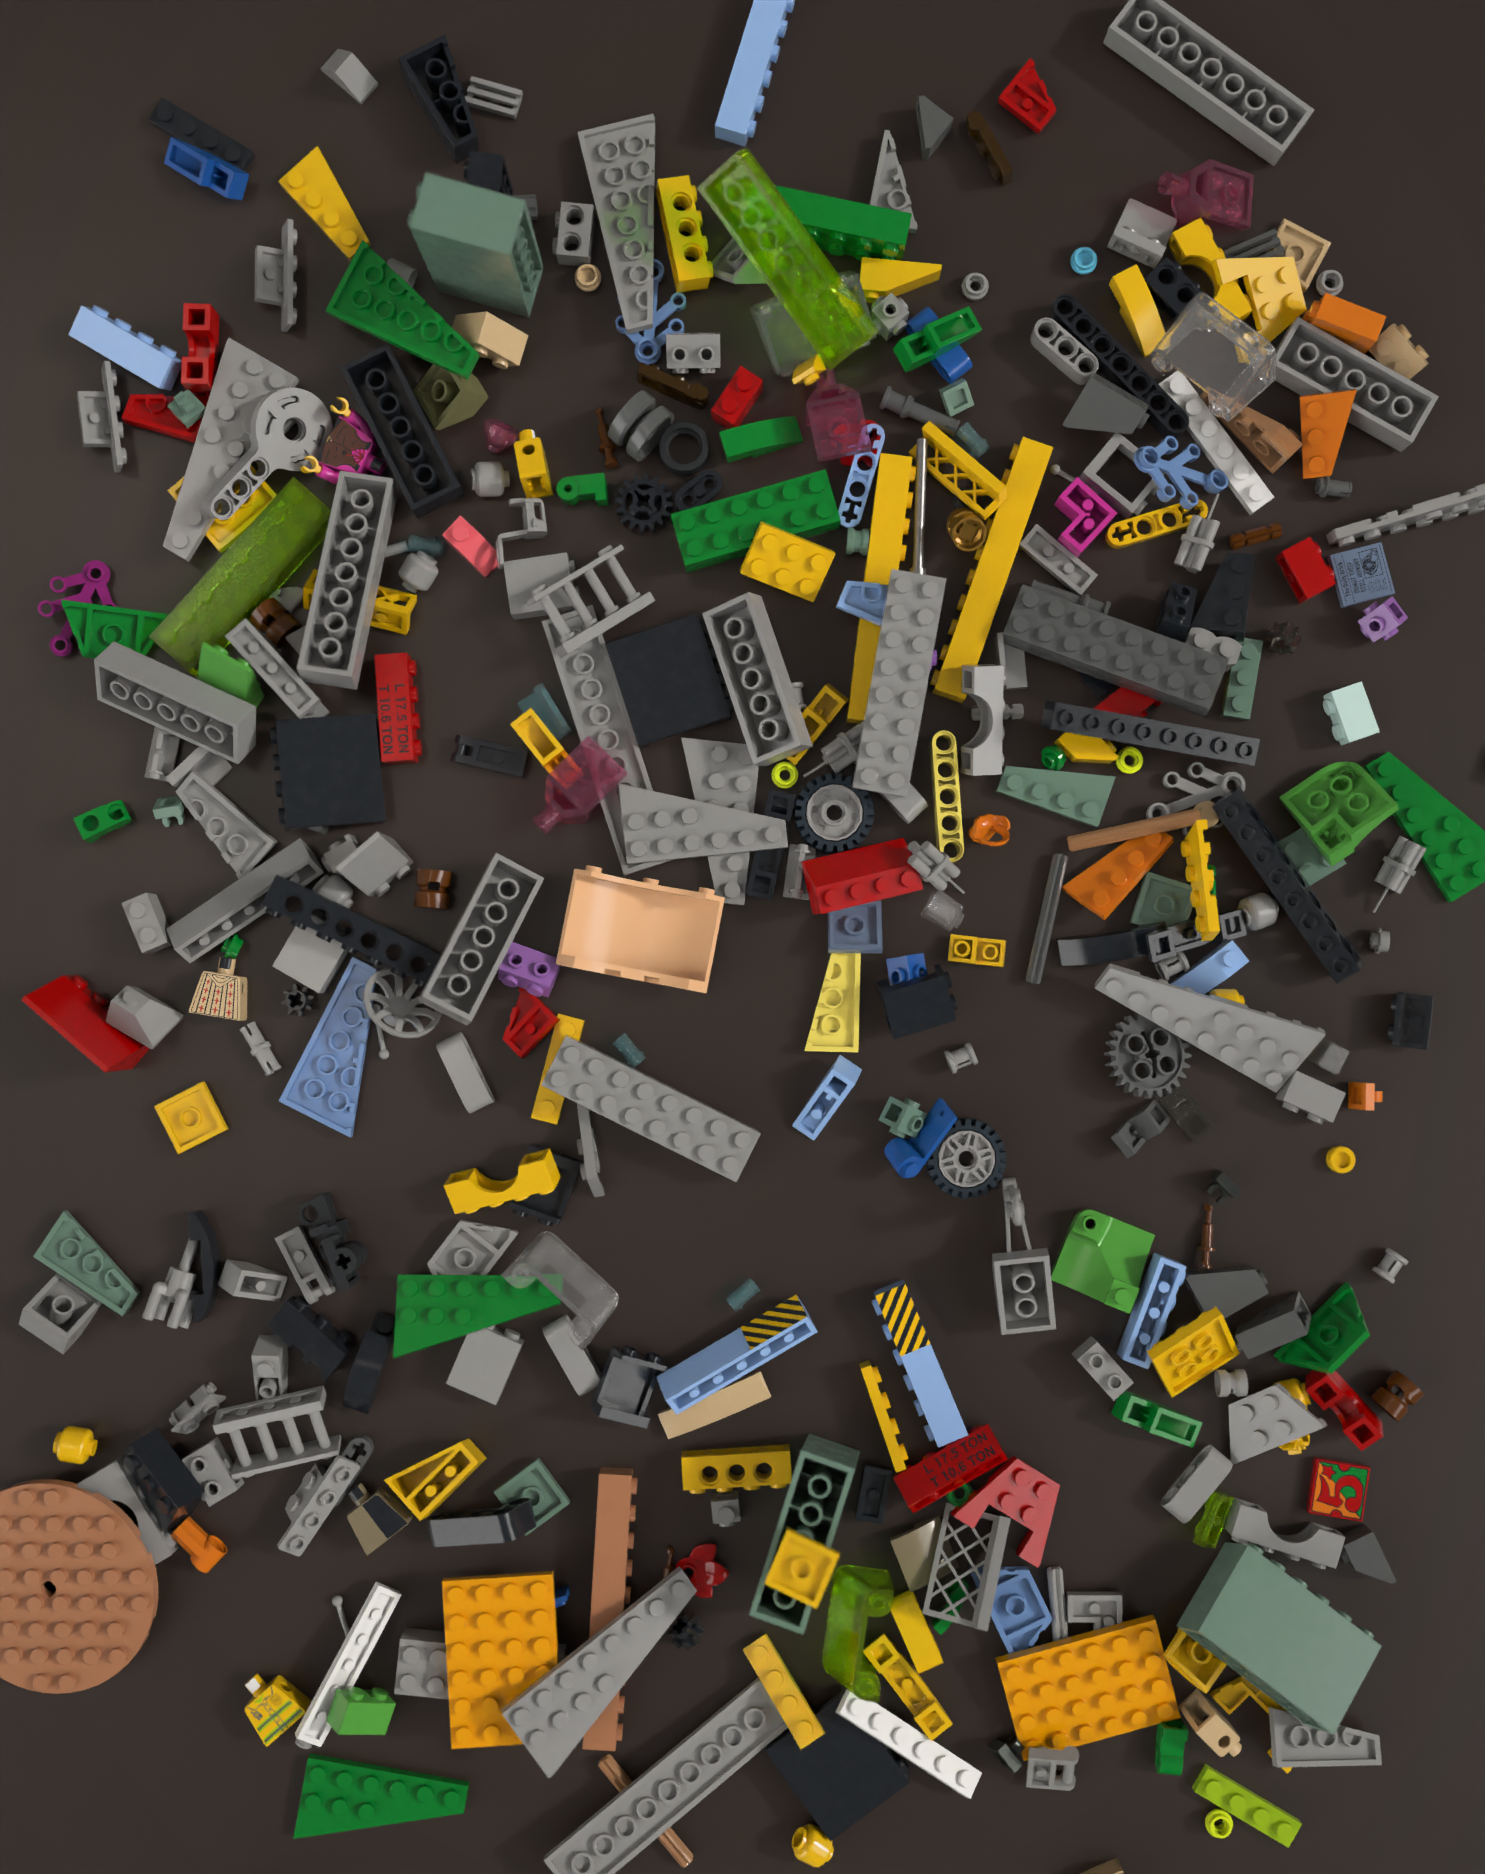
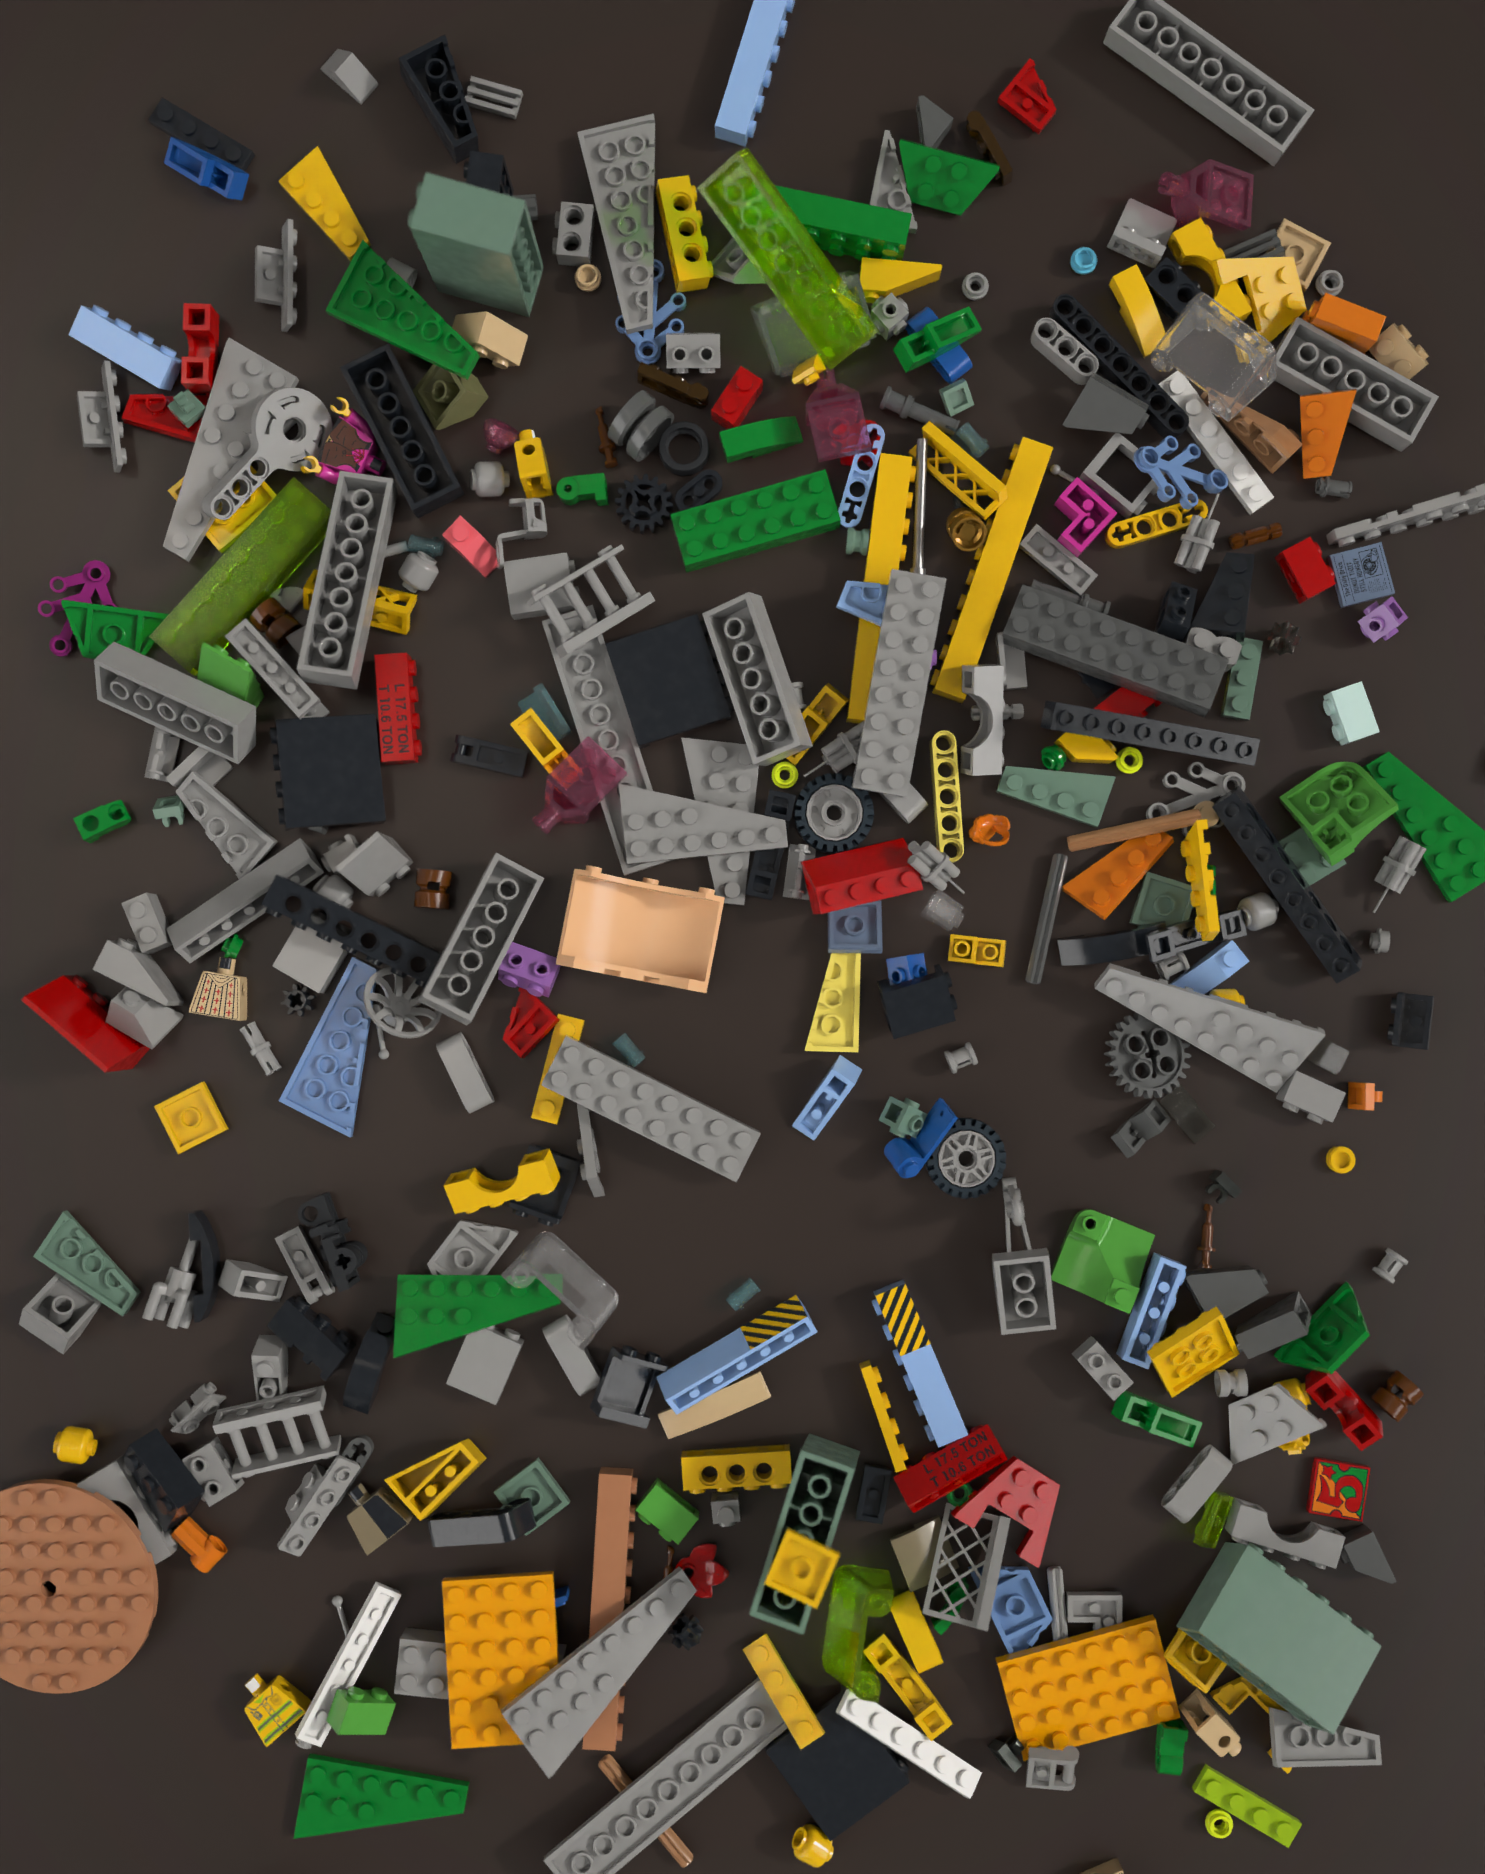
yellow plate [739,521,836,602] -> none
none -> light grey slope [93,938,185,1006]
none -> bright green brick [636,1478,699,1544]
none -> green wing [899,139,1000,216]

